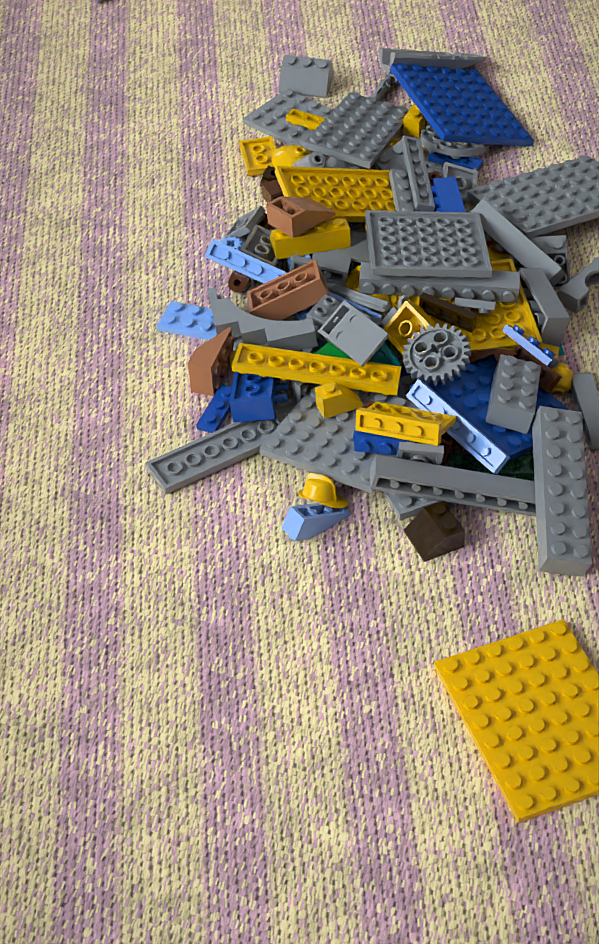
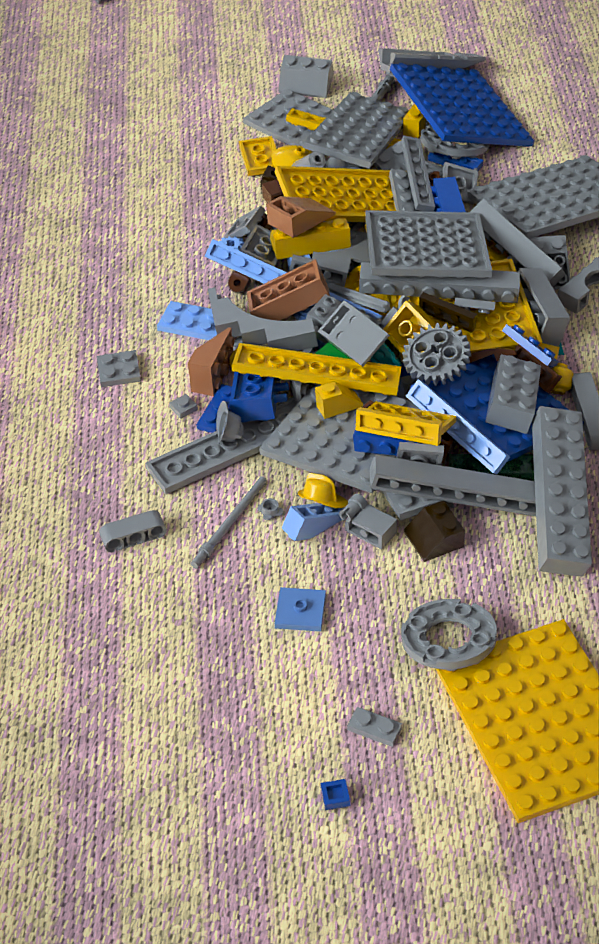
none -> light grey plate [97,350,141,388]
none -> light grey beam [99,510,167,553]
none -> light grey plate [169,394,198,419]
none -> light grey bar [190,476,267,569]
none -> light grey piece [216,401,244,444]
none -> light grey plate [257,498,283,520]
none -> medium blue plate [275,587,326,632]
none -> blue plate [320,779,350,810]
none -> light grey hinge [339,494,397,550]
none -> light grey plate [347,707,402,747]
none -> light grey plate [401,599,497,671]

